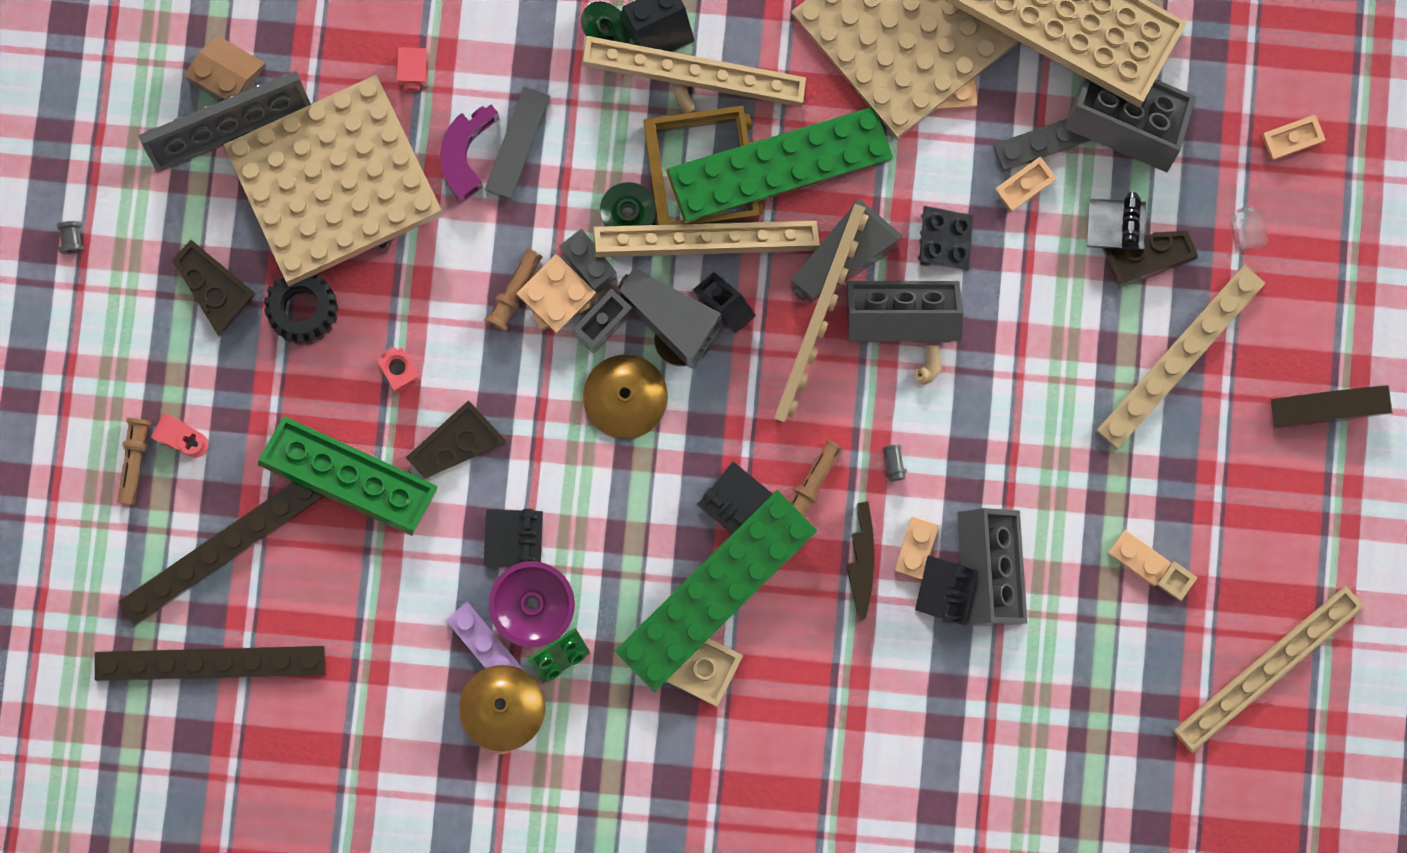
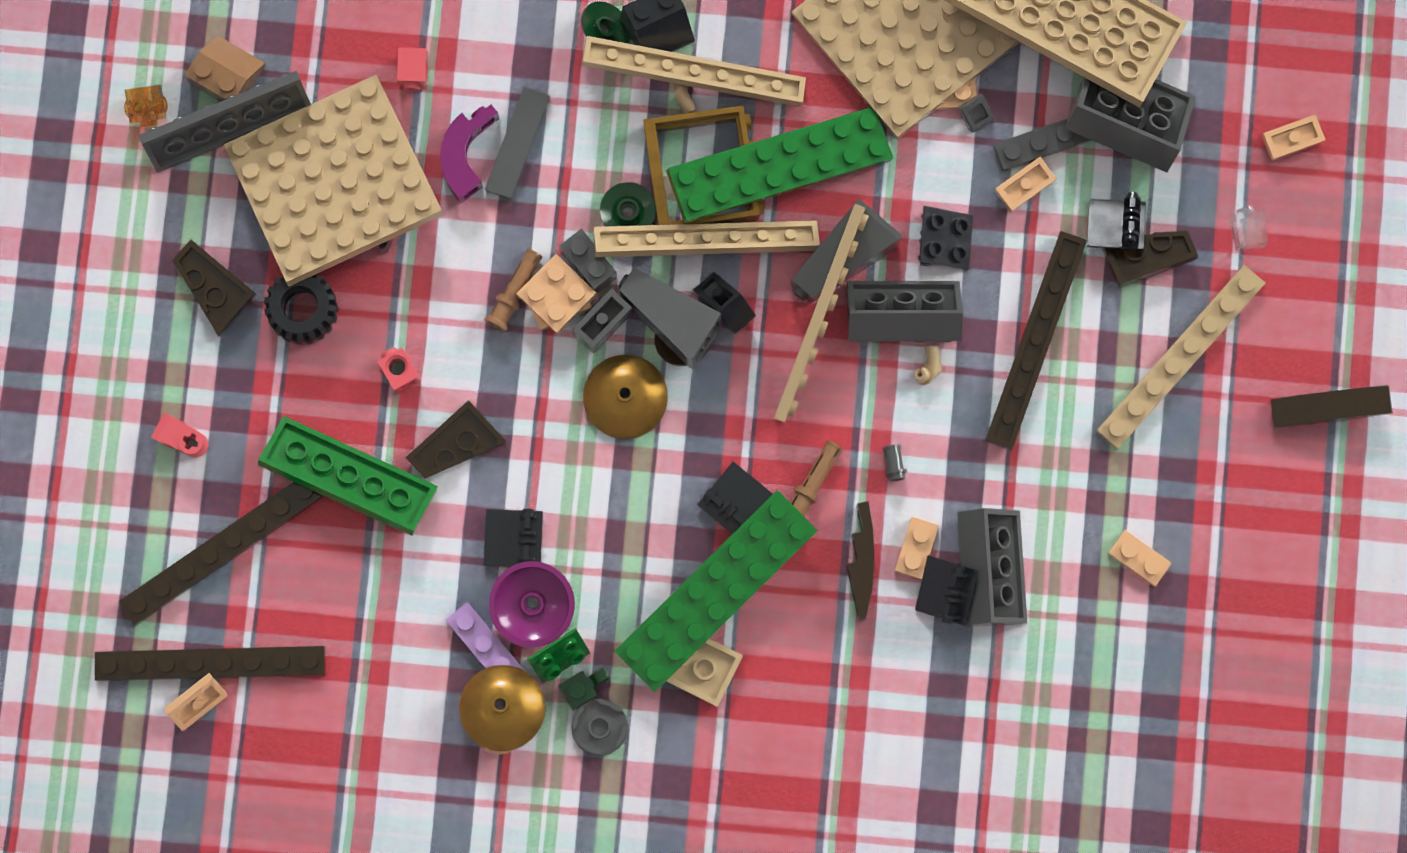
dark grey bush [57,221,85,254] -> none
medium nougat pin [117,417,152,505] -> none
tan plate [1157,561,1198,602] -> none
tan tile [1172,585,1364,753] -> none
none -> clear orange brick [124,85,168,127]
none -> light nougat plate [164,673,228,731]
none -> dark green plate [558,667,611,710]
none -> dark grey tile [571,698,628,756]
none -> dark grey tile [957,93,995,133]
none -> dark brown plate [985,231,1087,451]

